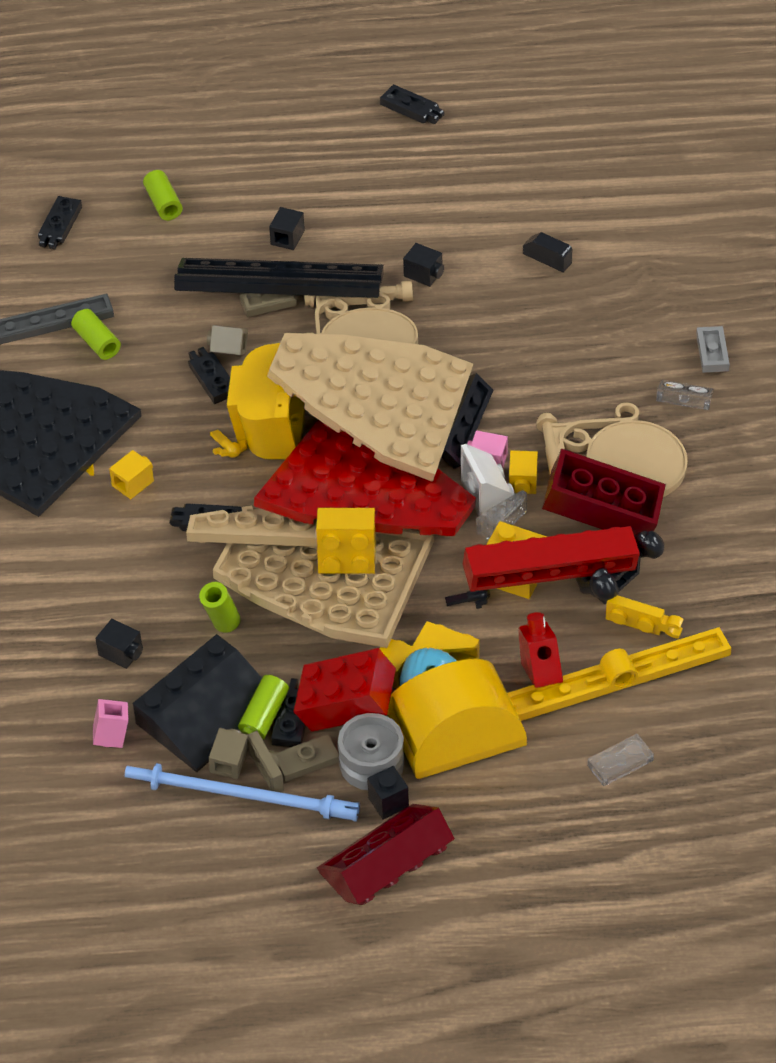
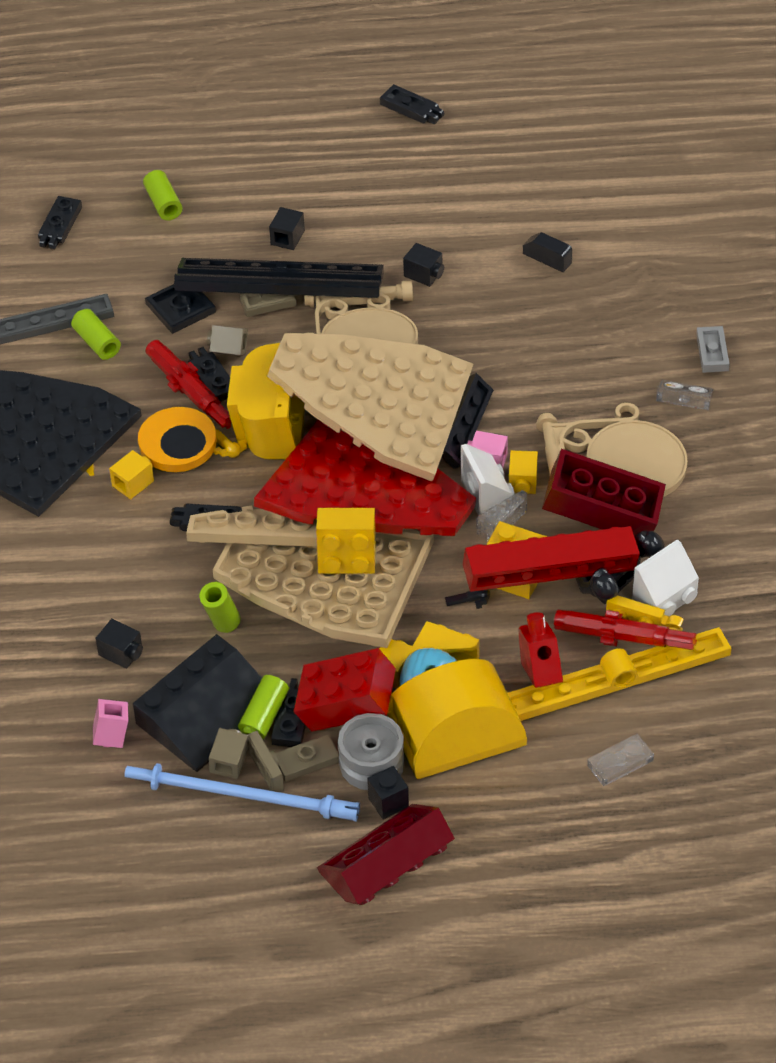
none -> light orange piece [138,407,217,472]
none -> black tile [145,284,216,334]
none -> red piece [145,340,232,429]
none -> red piece [554,609,697,650]
none -> white slope [632,540,699,616]

